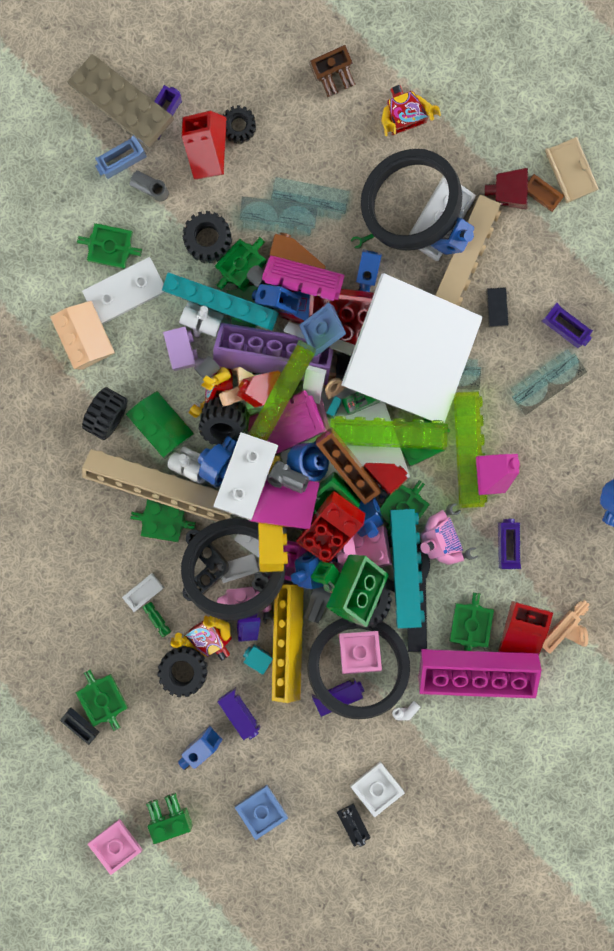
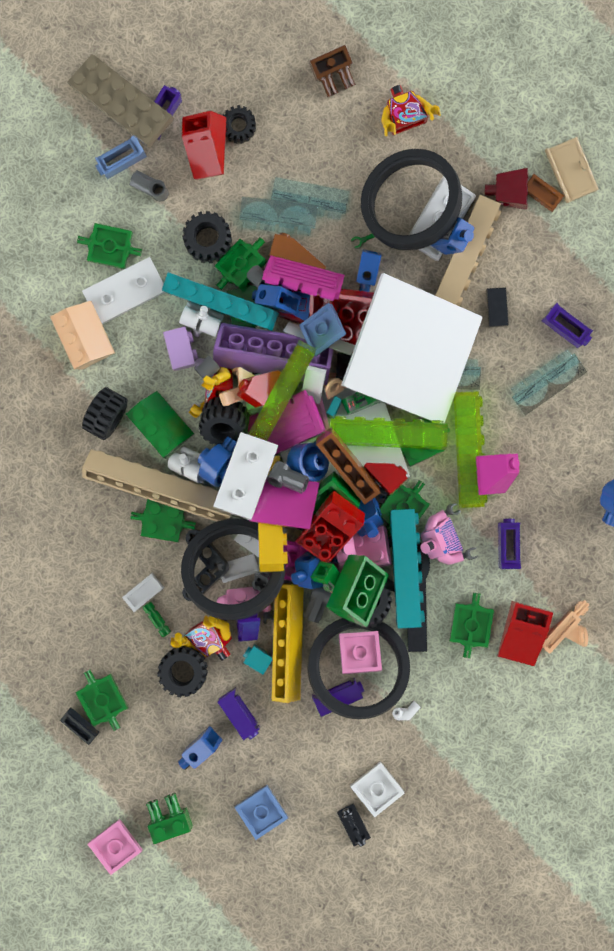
dark pink brick [418,649,542,699] -> none

